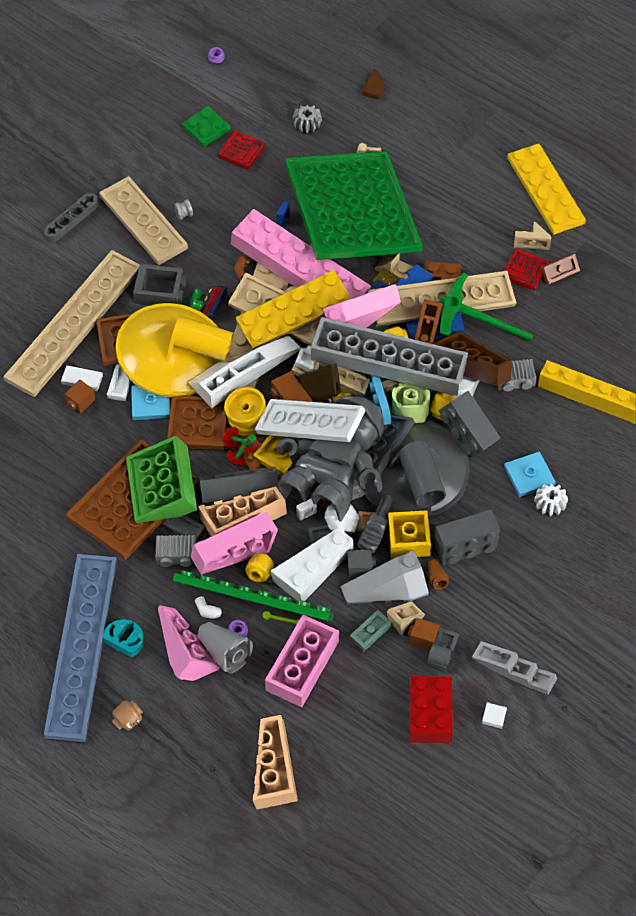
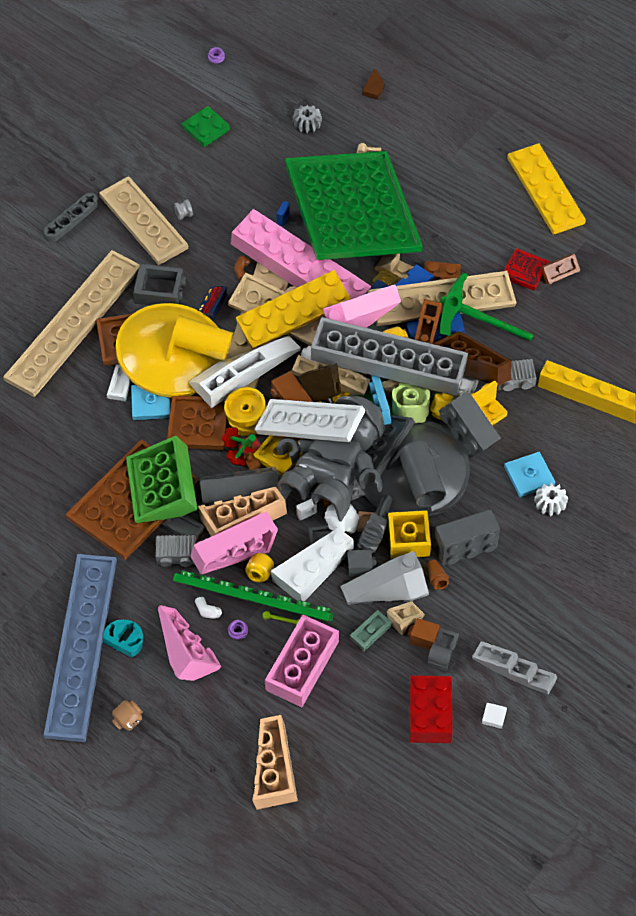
white tile [61,366,103,391] -> none
dark orange brick [65,379,95,414] -> none
green arm [189,289,203,310] -> none
light grey cone [198,622,253,674] -> none
red tile [218,130,266,170] -> none
white tile [294,348,316,371] -> none
tan slope [514,222,551,250] -> none
none -> yellow bracket [471,381,508,425]

